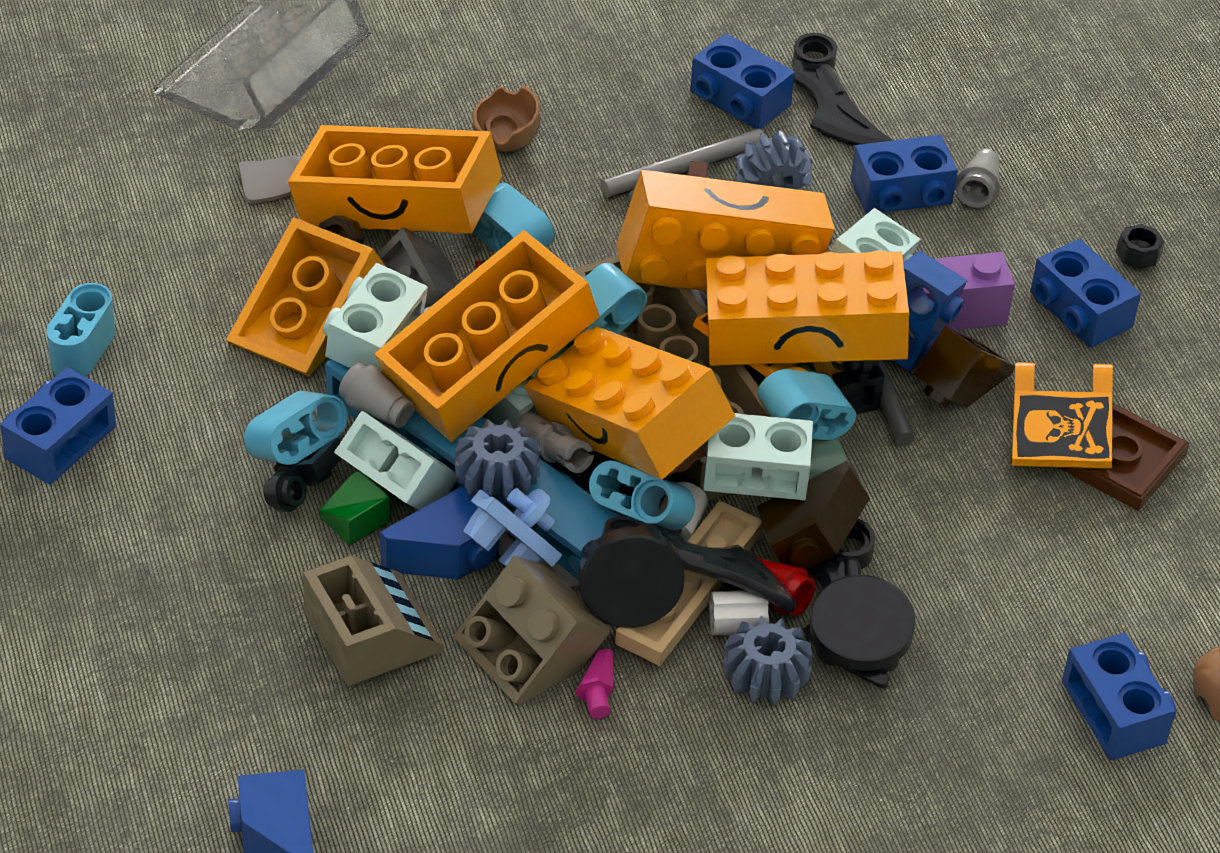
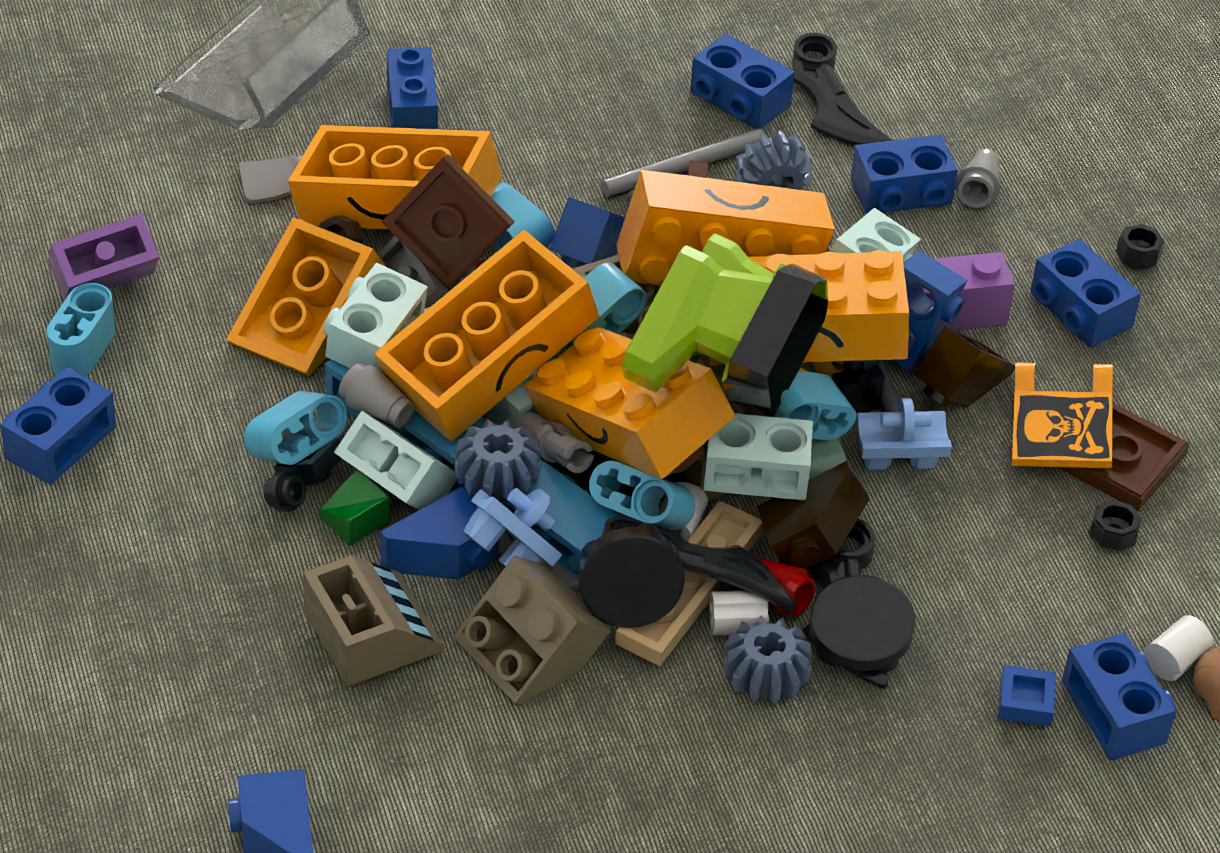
medium nougat hair [472,85,540,152] -> none
dark pink bar [575,649,614,719] -> none
none -> medium lavender brick [48,214,159,301]
none -> reddish brown tile [382,154,515,290]
none -> blue brick [387,47,438,129]
none -> blue slope [549,197,625,268]
none -> piece [621,233,828,417]
none -> light blue hips [855,398,952,470]
none -> blue plate [998,665,1056,726]
none -> black tile [1090,500,1142,551]
none -> white piece [1144,615,1214,681]

